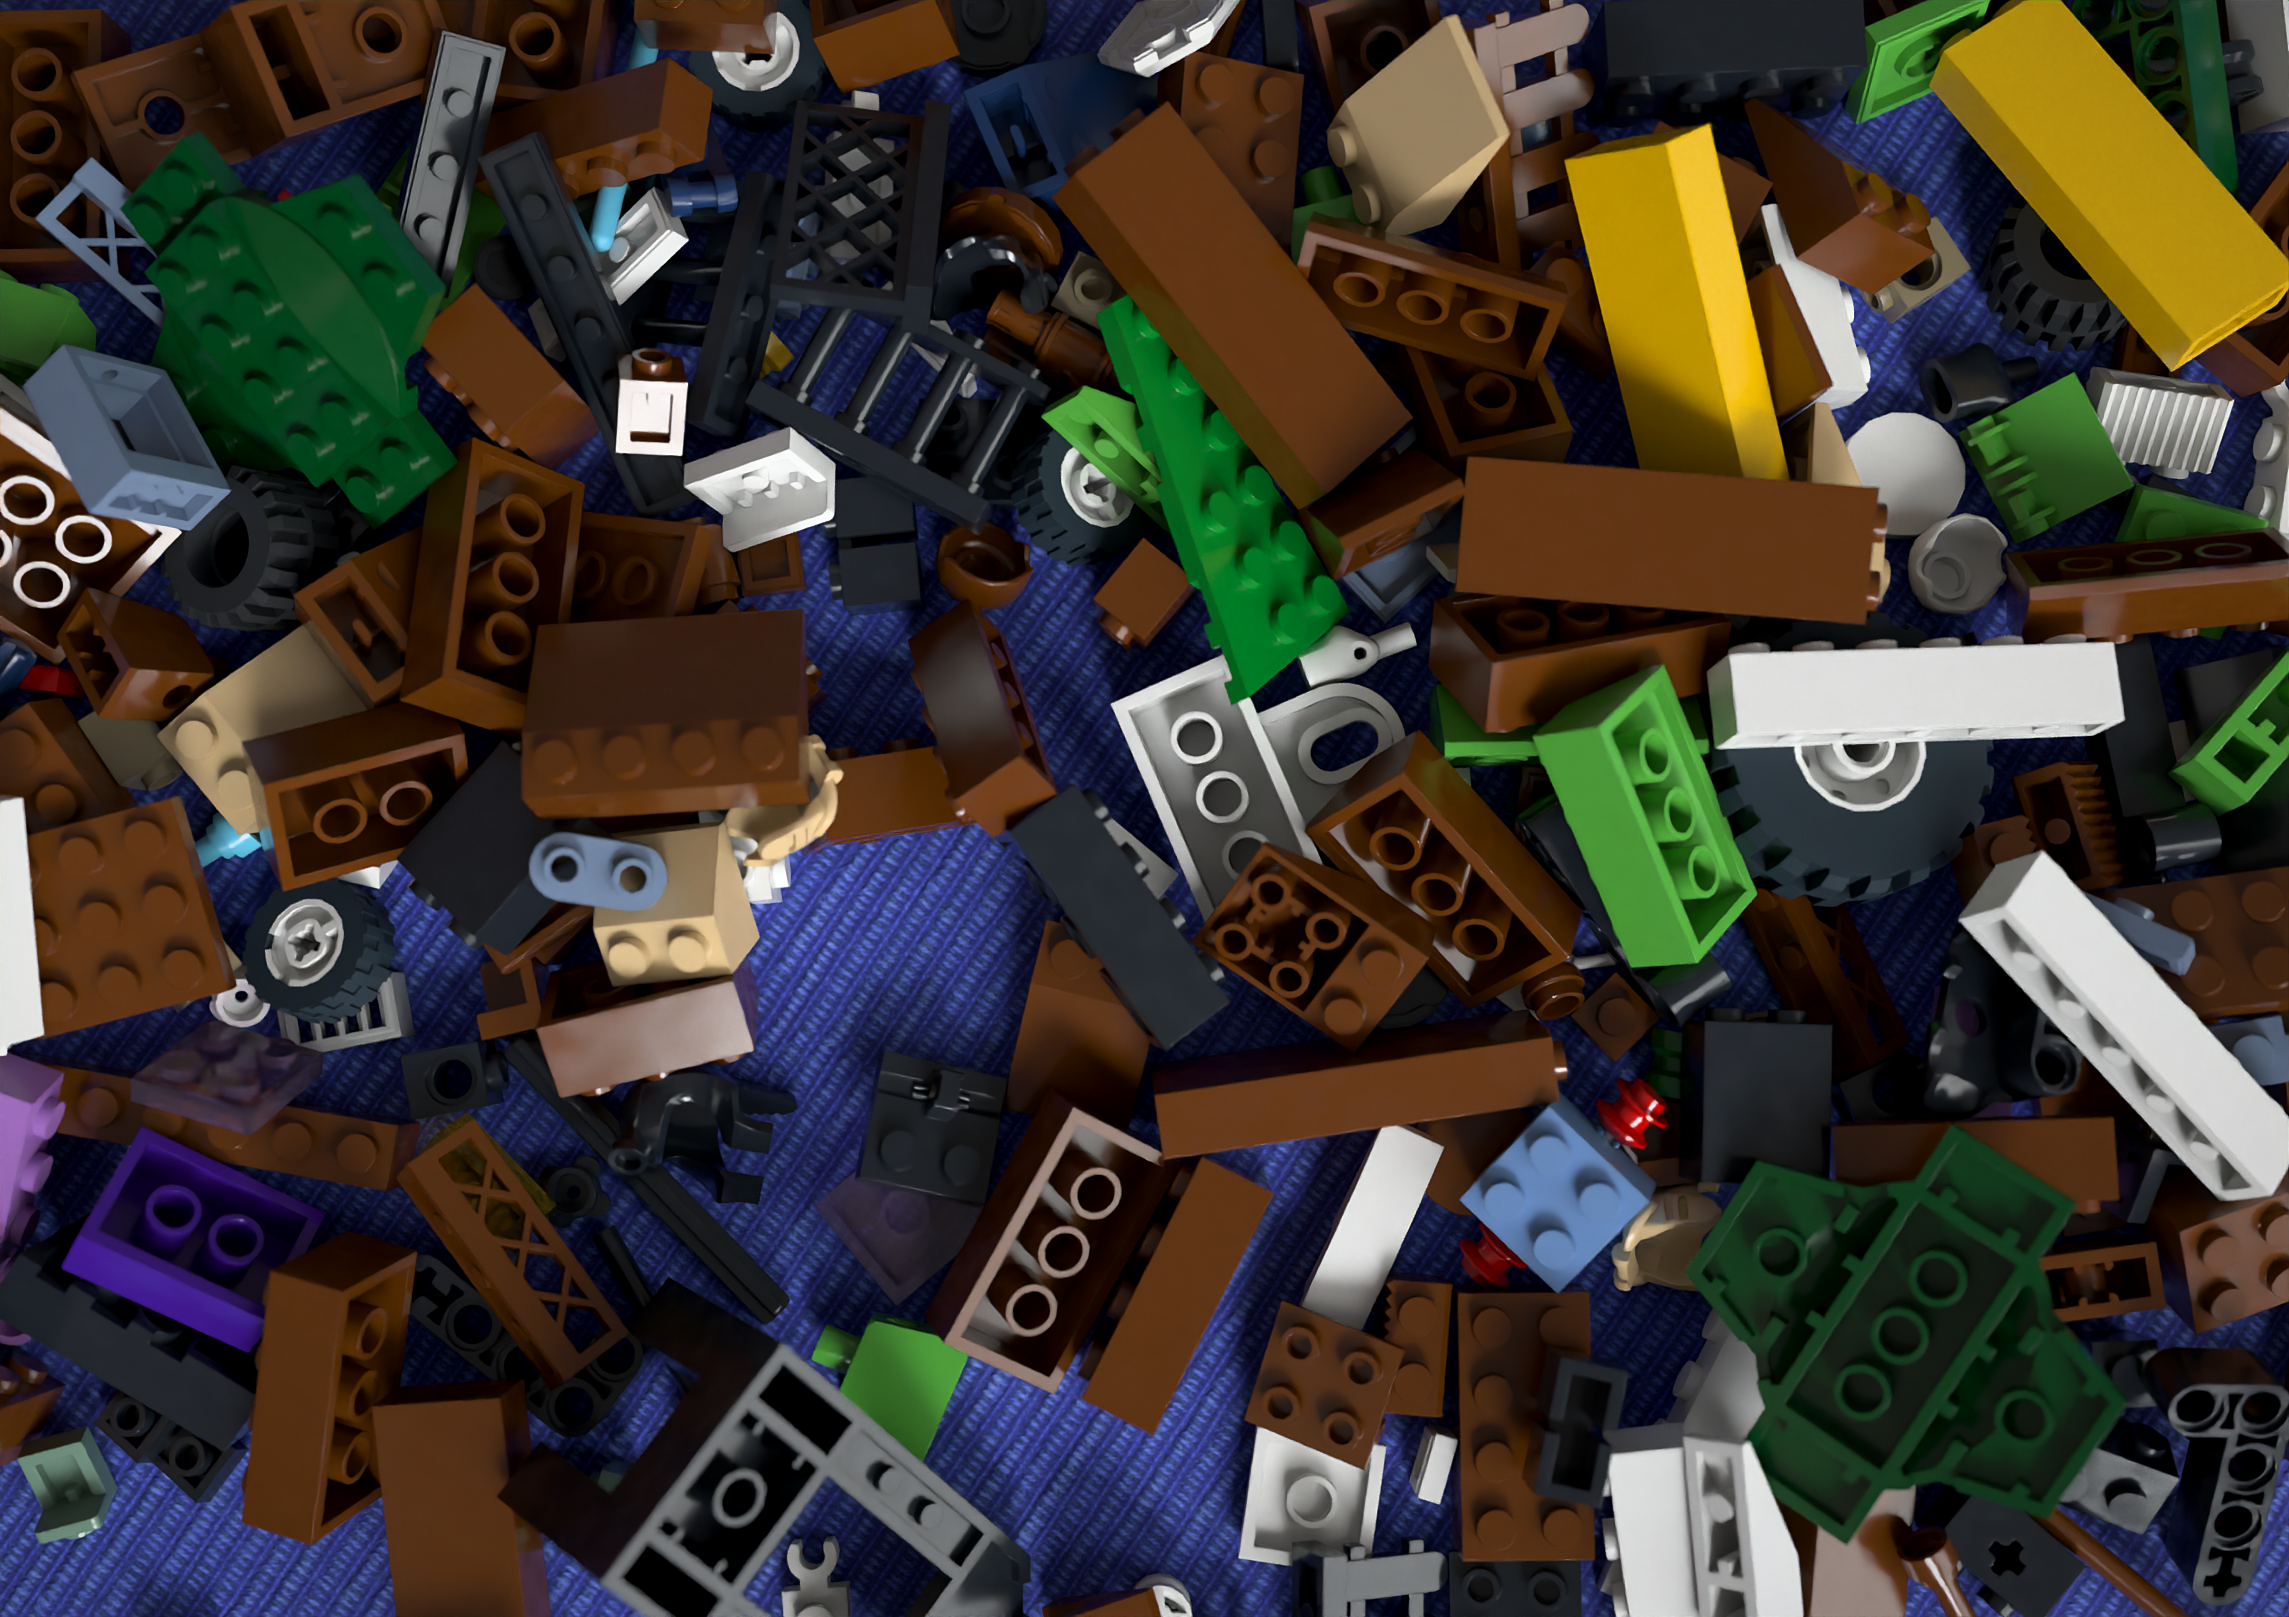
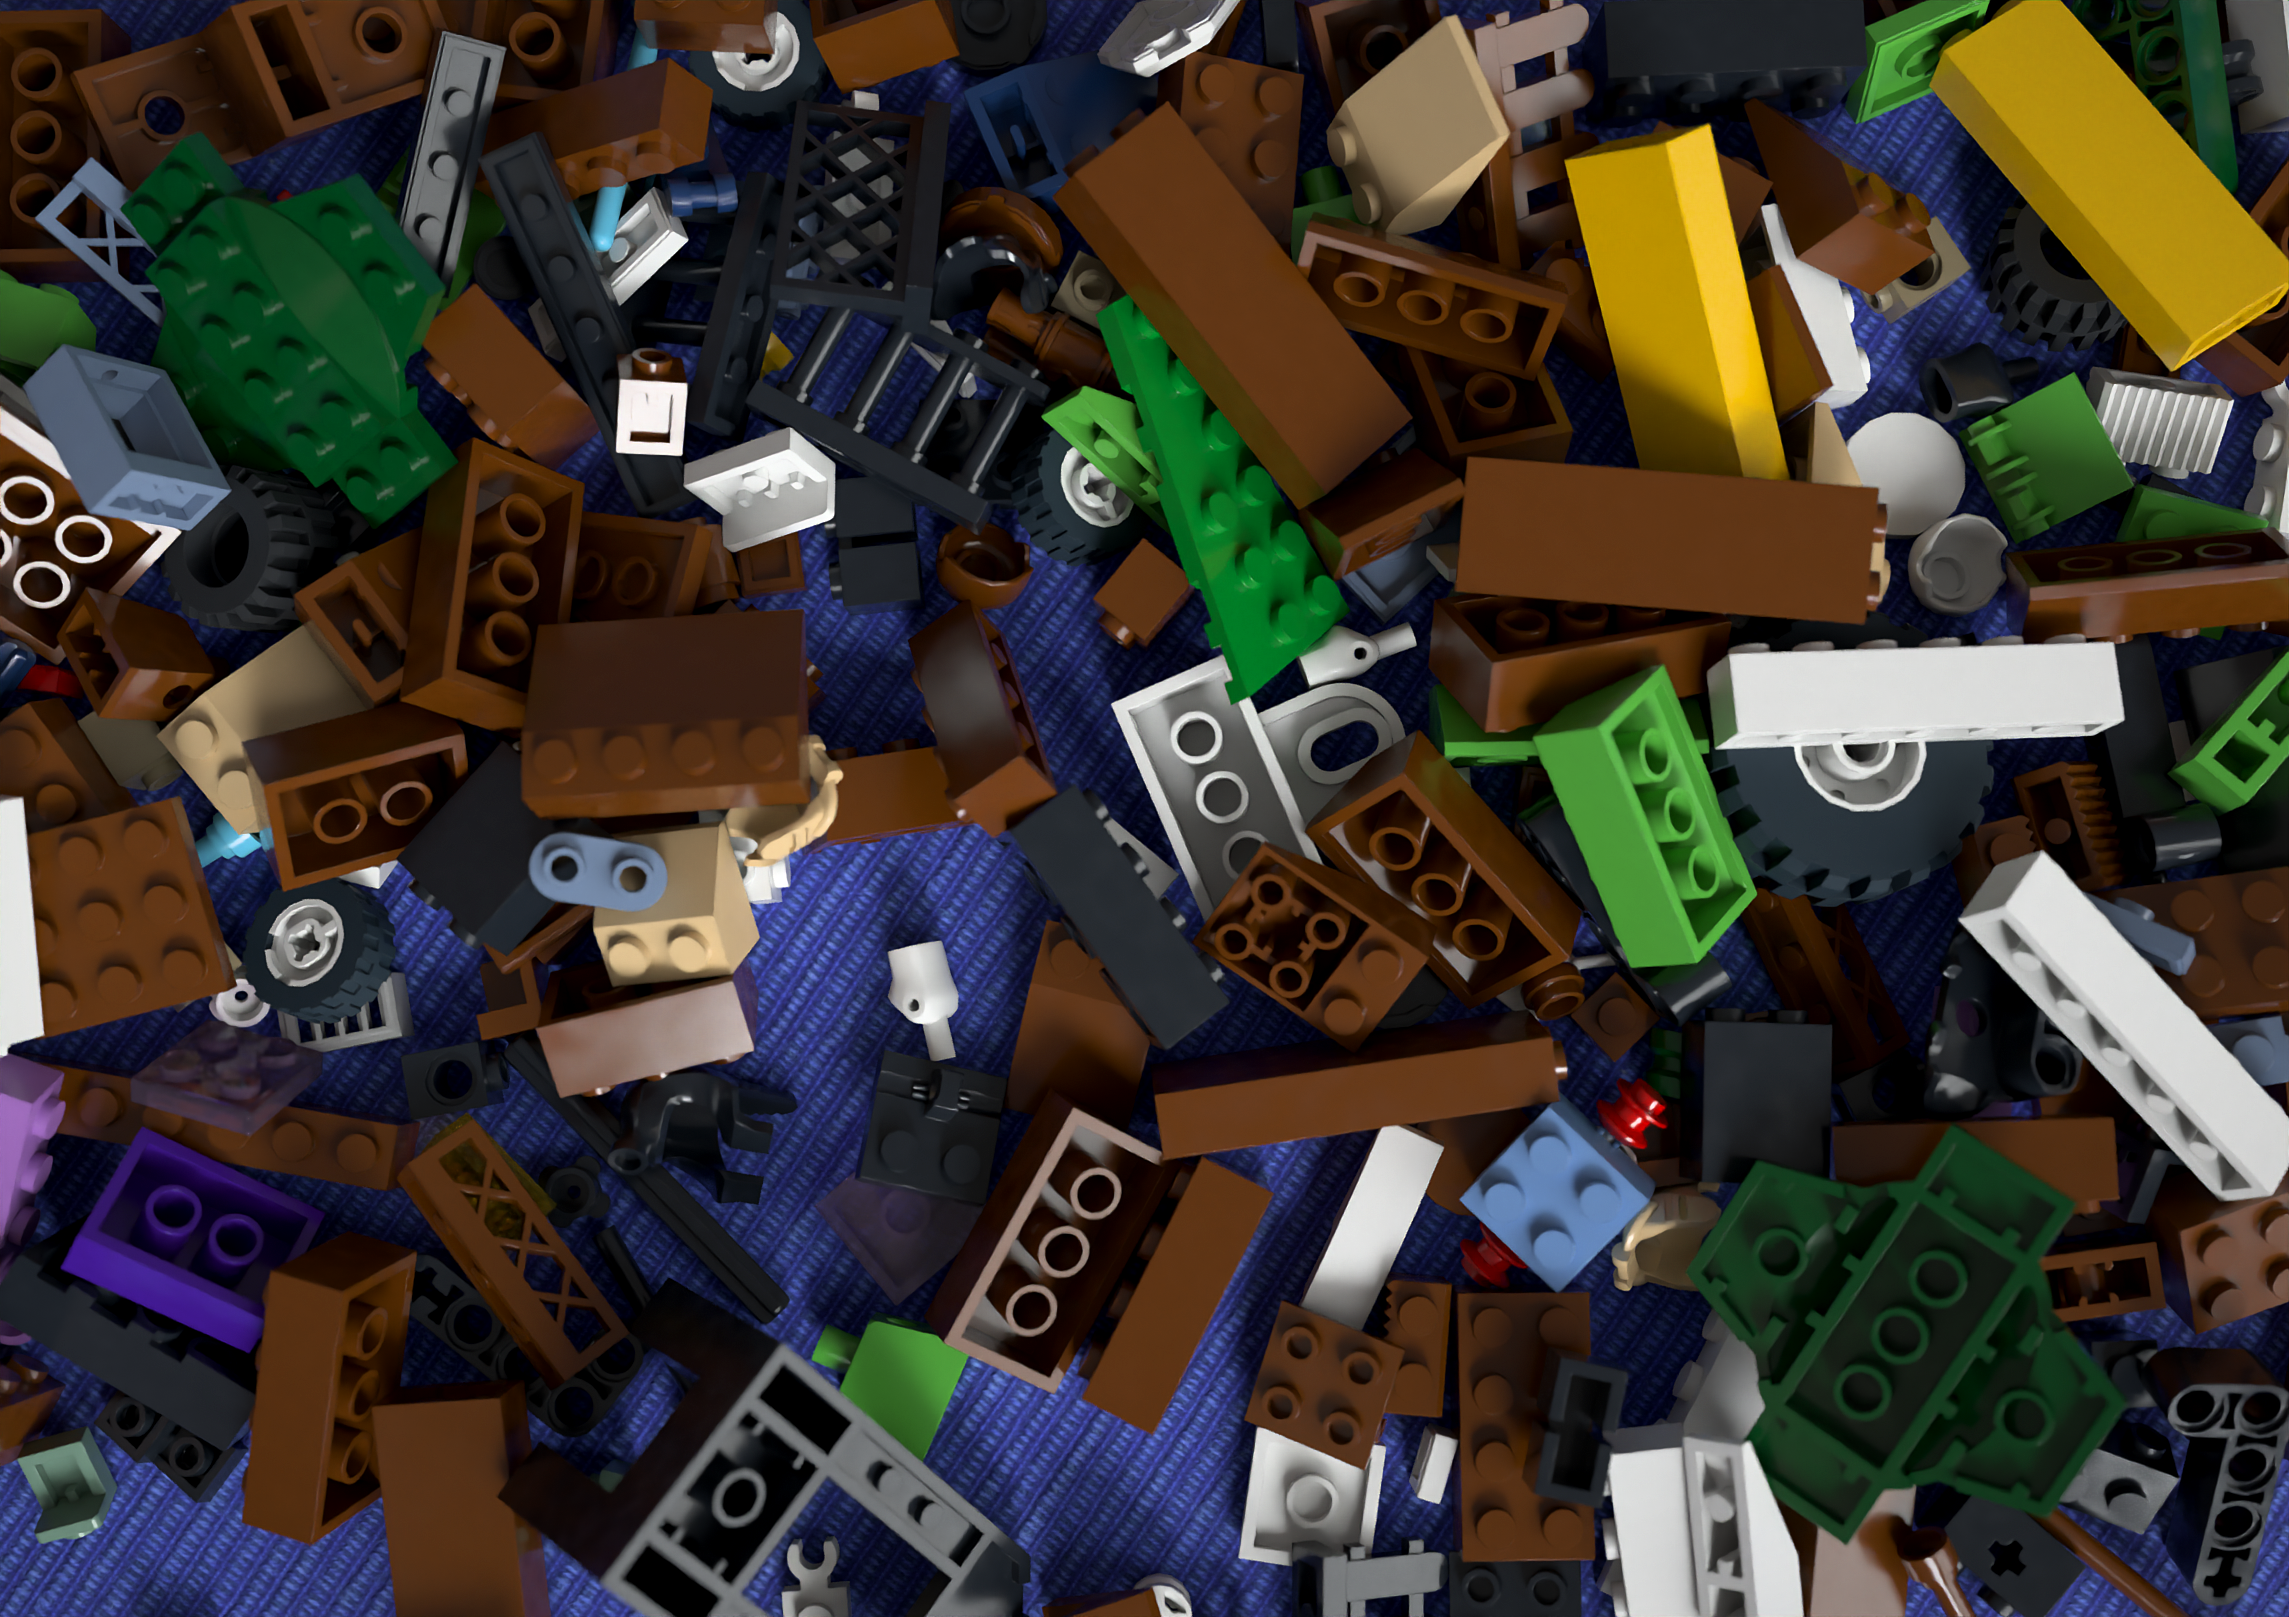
none -> white piece [887,941,959,1061]

